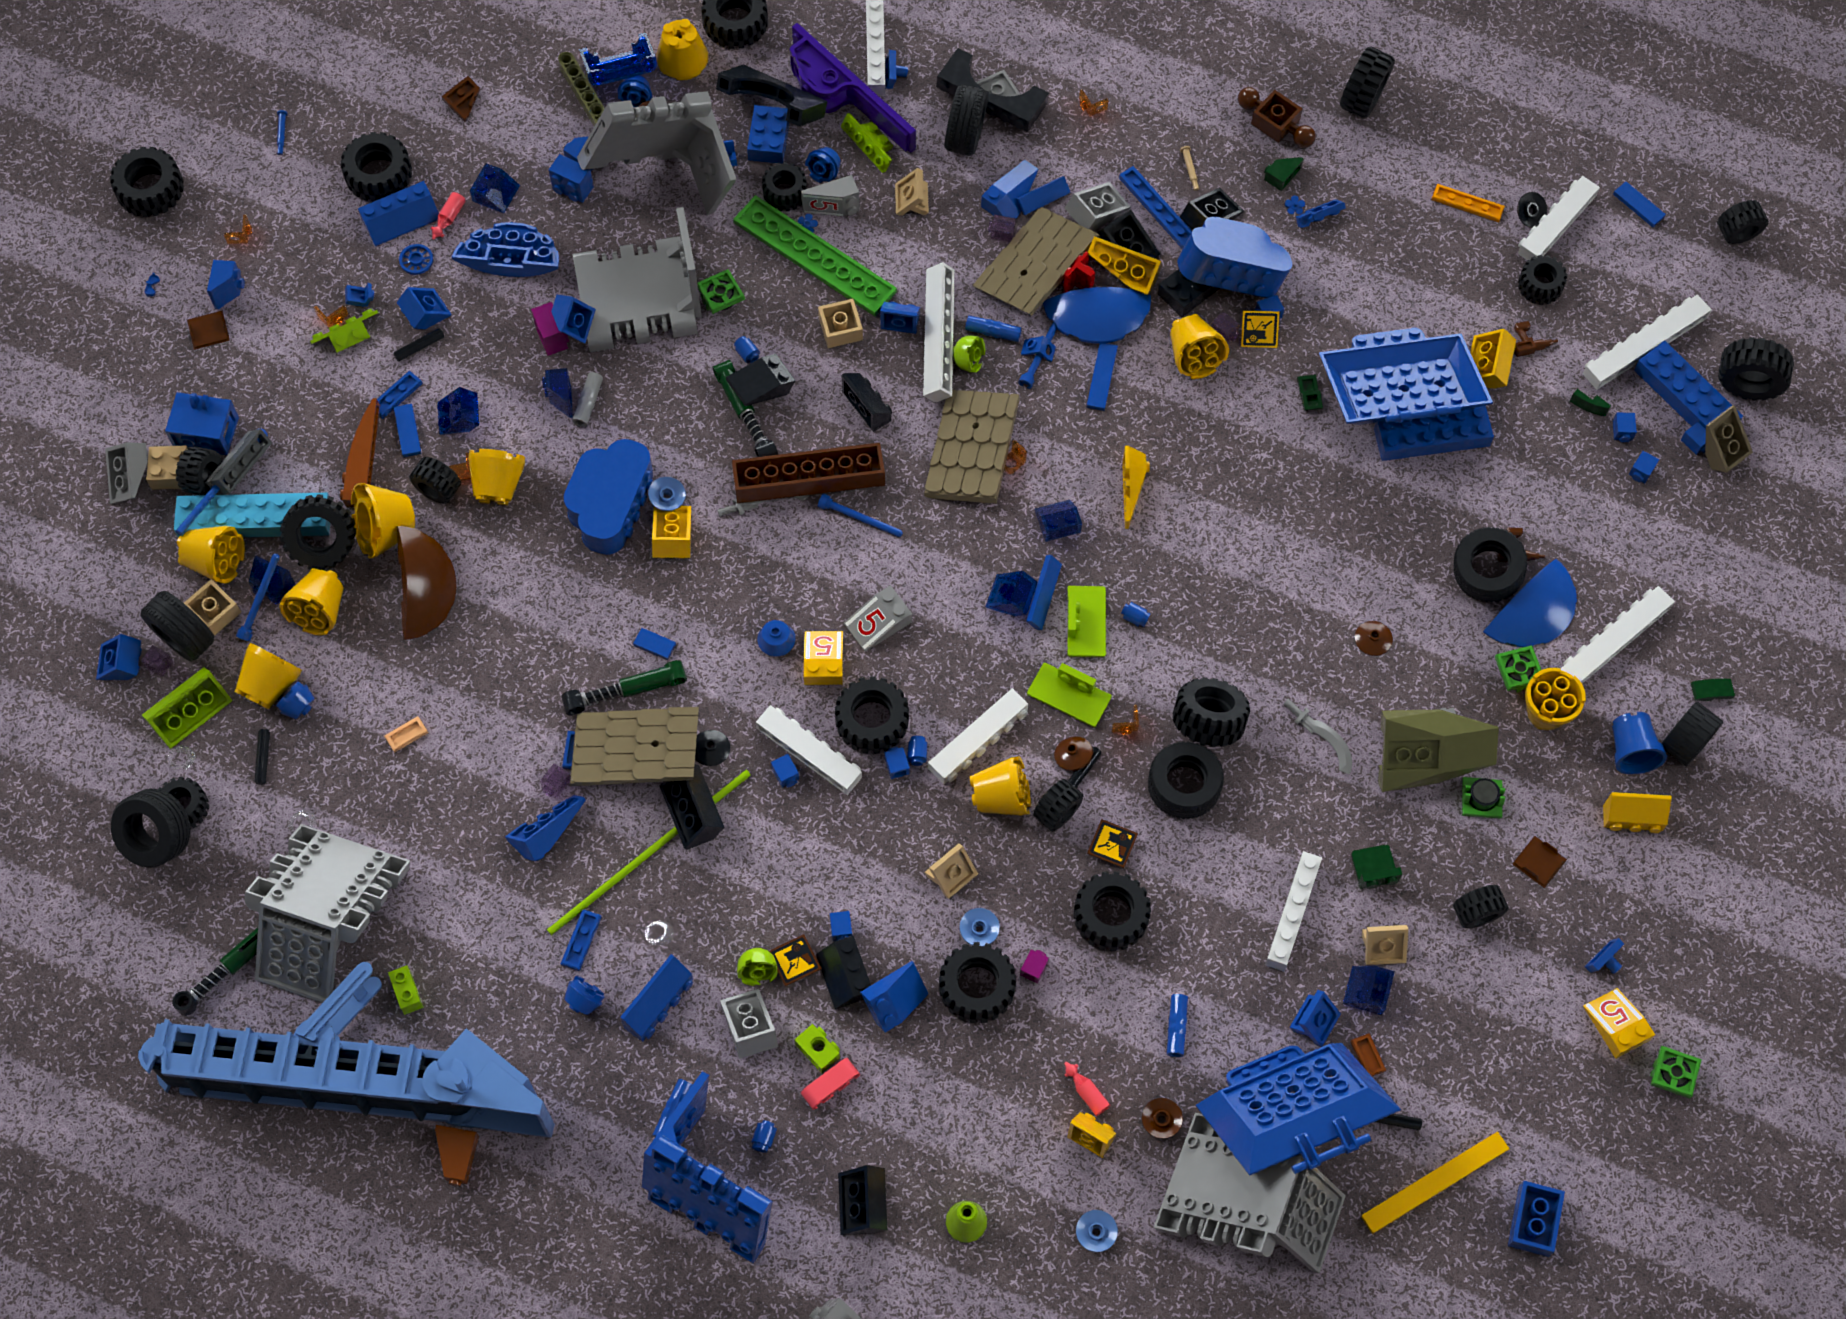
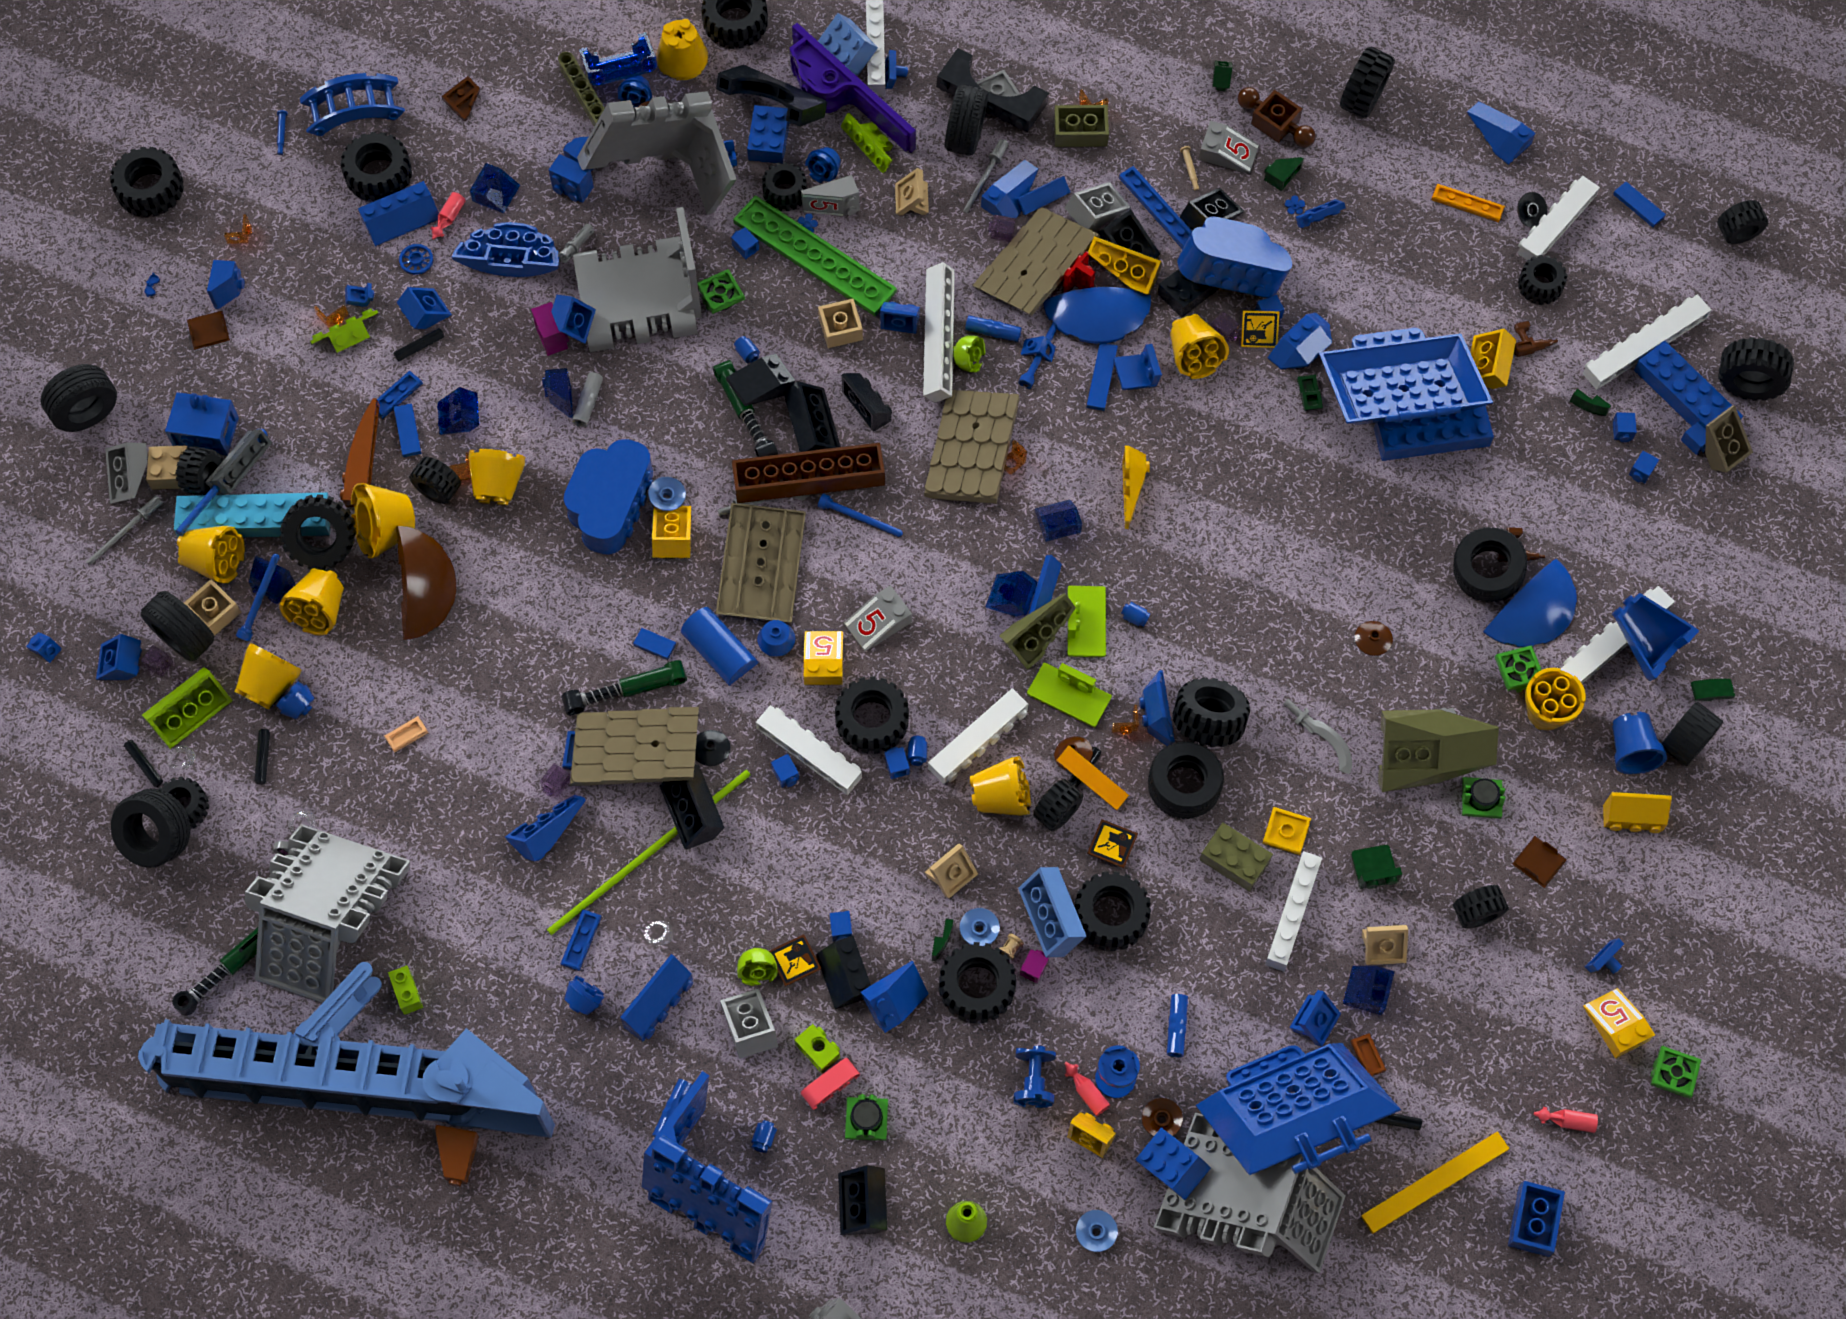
none -> blue bracket [26,632,62,663]
none -> black tyre [40,364,117,432]
none -> light grey piece [87,496,163,565]
none -> black axle [124,740,163,787]
none -> light grey tile [273,841,289,855]
none -> blue fence [300,73,405,136]
none -> light grey pin [558,224,594,263]
none -> blue brick [681,607,759,686]
none -> dark tan piece [716,503,806,623]
none -> blue brick [731,227,759,260]
none -> black slope [783,381,841,452]
none -> medium blue brick [818,13,878,76]
none -> piece [845,1094,888,1141]
none -> dark green slope [932,918,954,961]
none -> light grey piece [963,139,1009,214]
none -> olive wedge [999,593,1076,670]
none -> tan bush [999,933,1024,960]
none -> blue piece [1013,1046,1056,1108]
none -> medium blue brick [1018,867,1087,958]
none -> olive brick [1054,105,1109,147]
none -> light orange tile [1056,745,1129,811]
none -> blue piece [1095,1045,1140,1098]
none -> blue bracket [1114,344,1162,390]
none -> blue brick [1135,1128,1211,1200]
none -> blue wedge [1139,670,1175,747]
none -> light grey slope [1199,121,1259,174]
none -> olive brick [1200,822,1273,892]
none -> dark green slope [1212,60,1233,91]
none -> yellow tile [1262,807,1311,855]
none -> blue wedge [1268,313,1332,369]
none -> blue wedge [1467,101,1535,165]
none -> coral wheel [1534,1107,1598,1133]
none -> blue cone [1612,593,1699,681]

